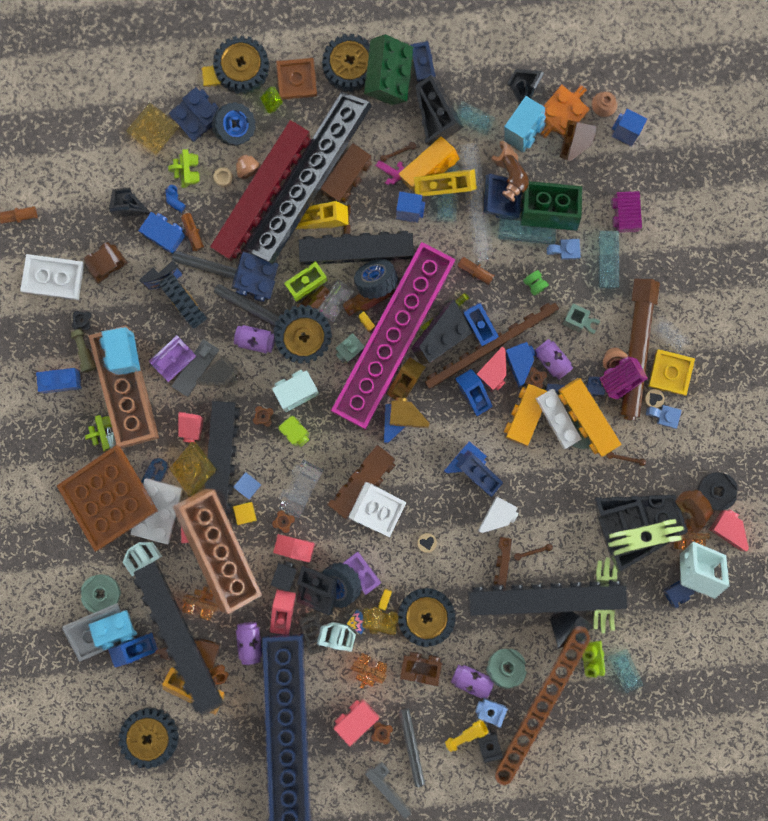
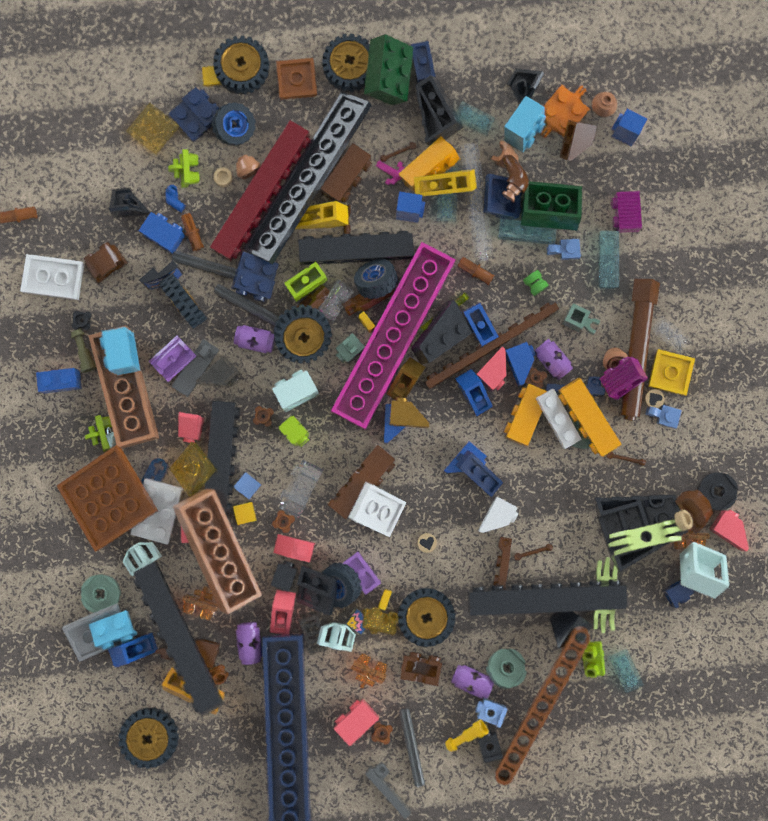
clear neon green tile [260,86,283,114] -> none
none -> tan tile [675,510,693,531]

